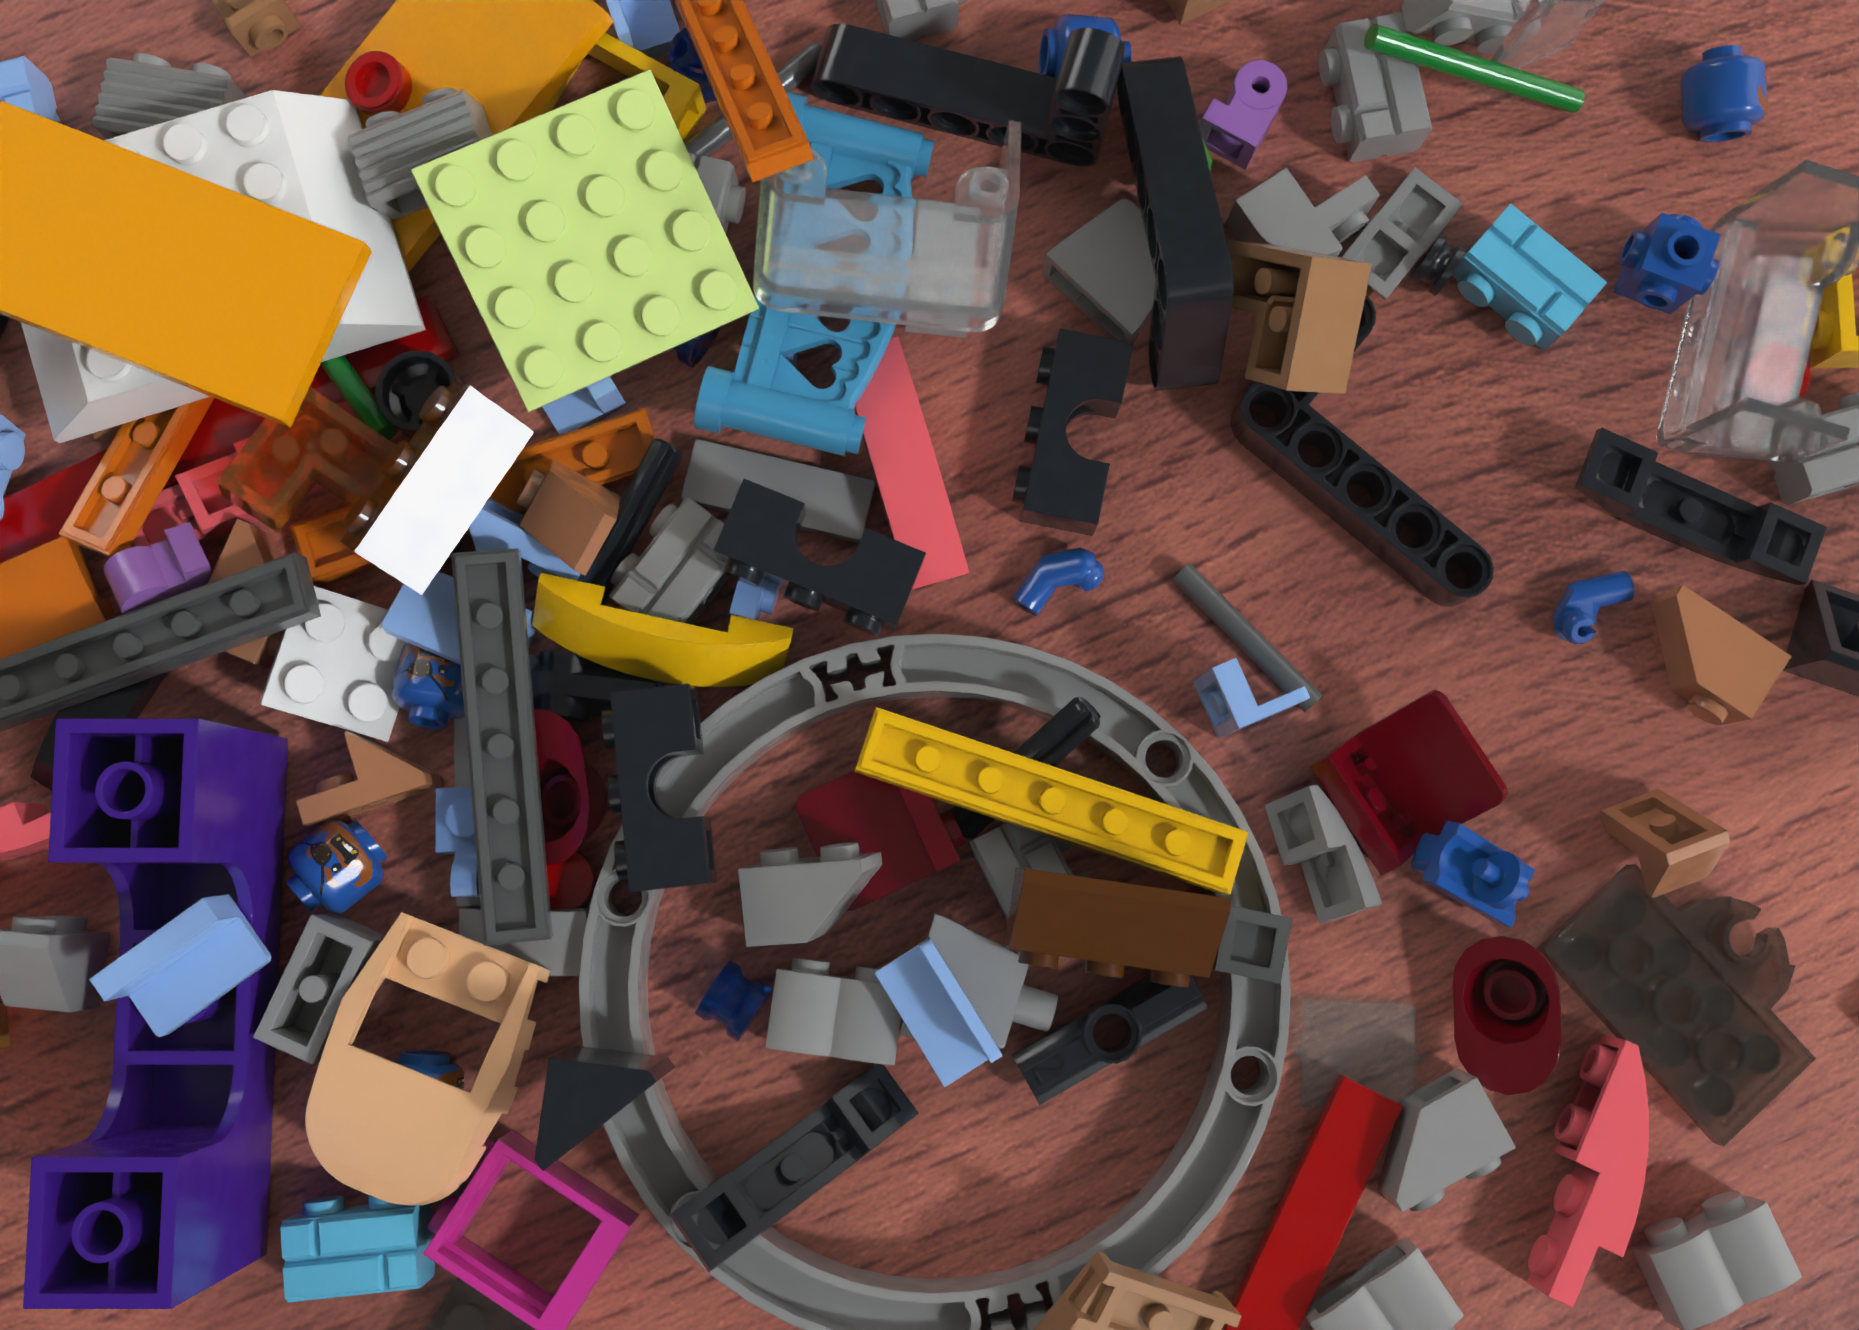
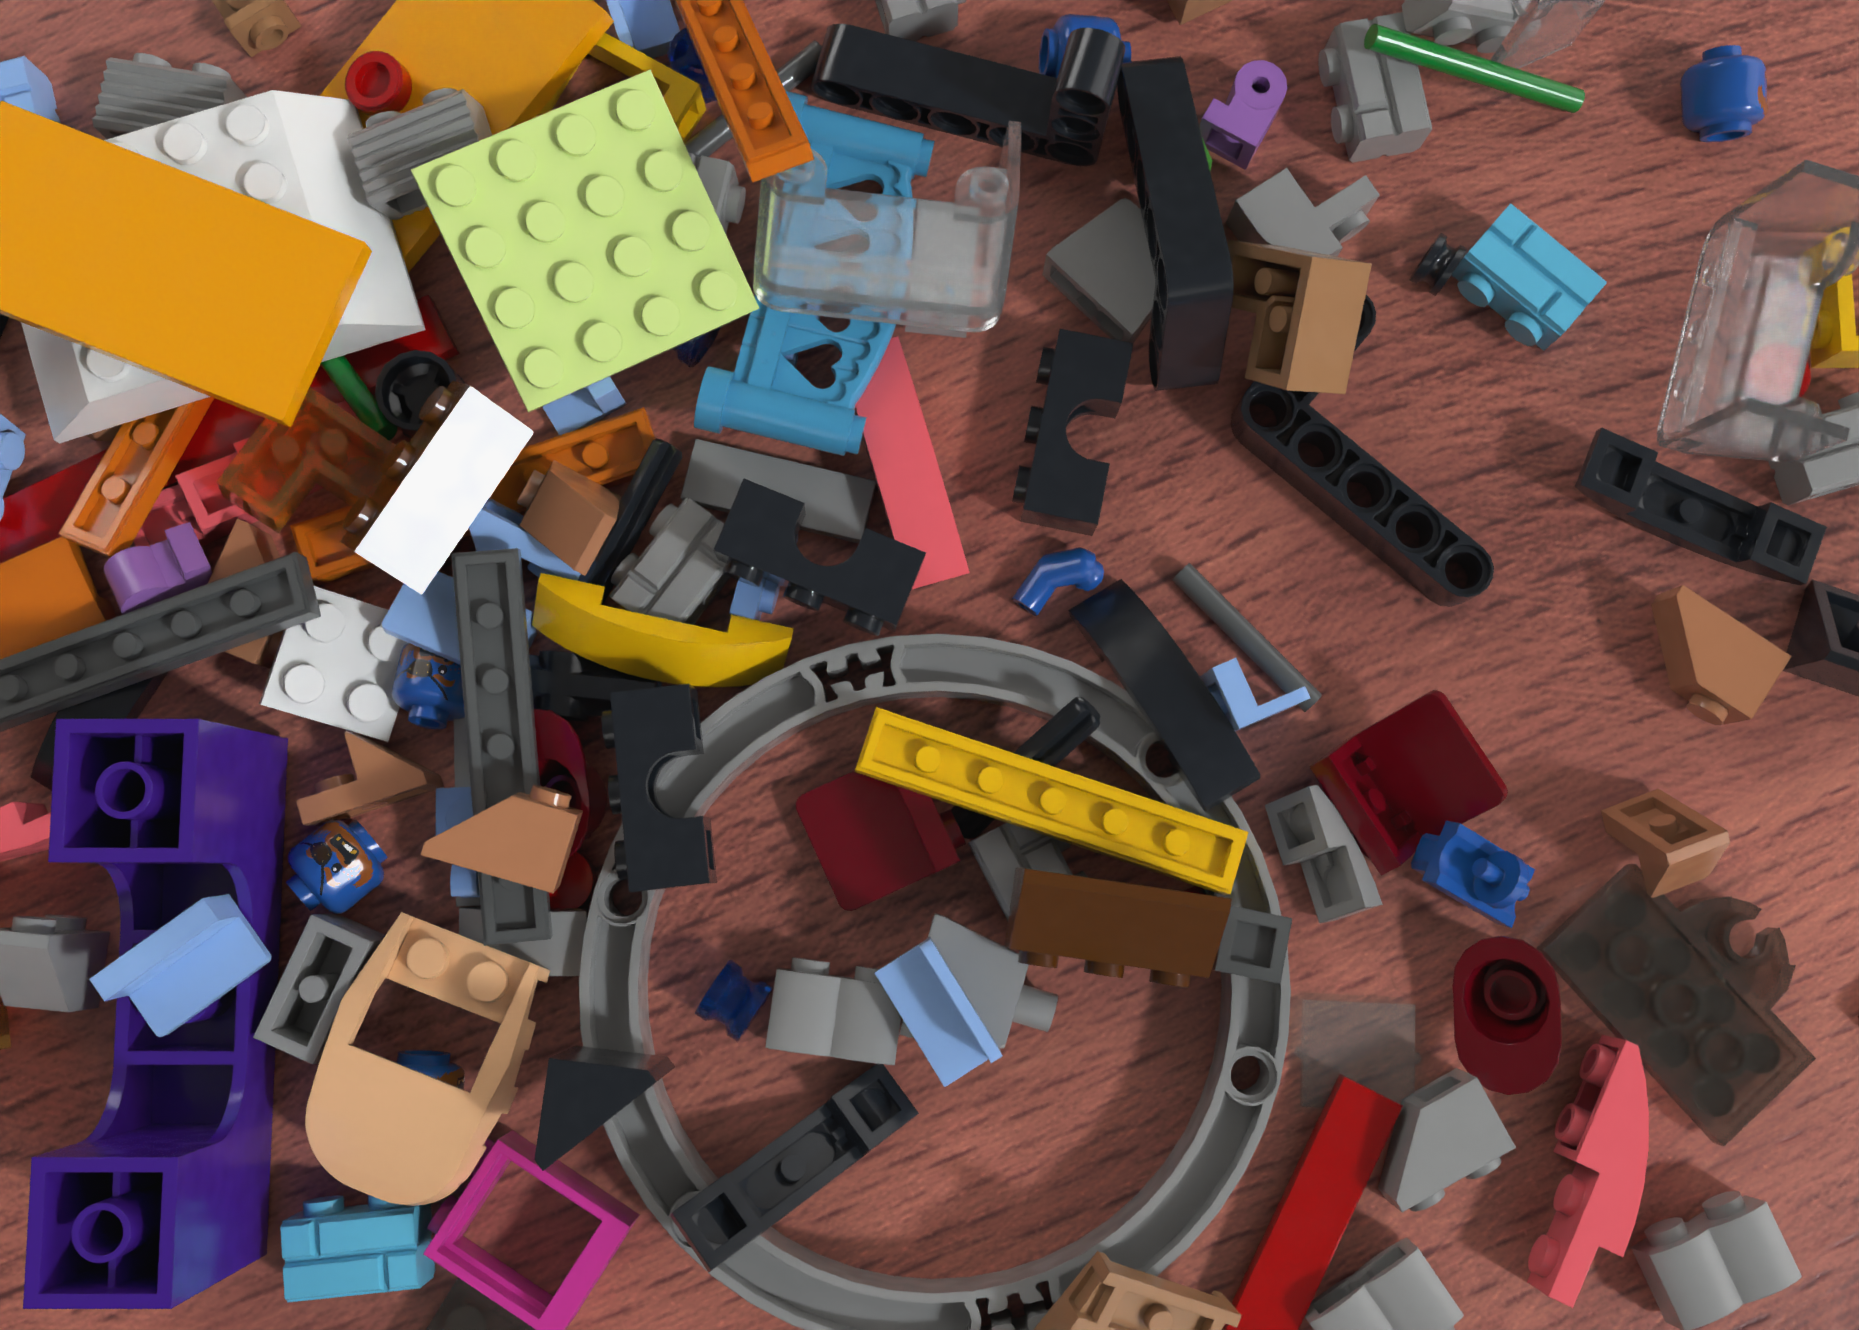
light grey slope [738,842,882,947] -> none
black piece [1012,975,1208,1105] -> none
light grey slope [1341,167,1463,300] -> none
blue arm [1553,571,1635,644] -> none
blue brick [1613,213,1721,314] -> none
none -> nougat slope [421,785,583,893]
none -> black slope [1068,579,1260,812]

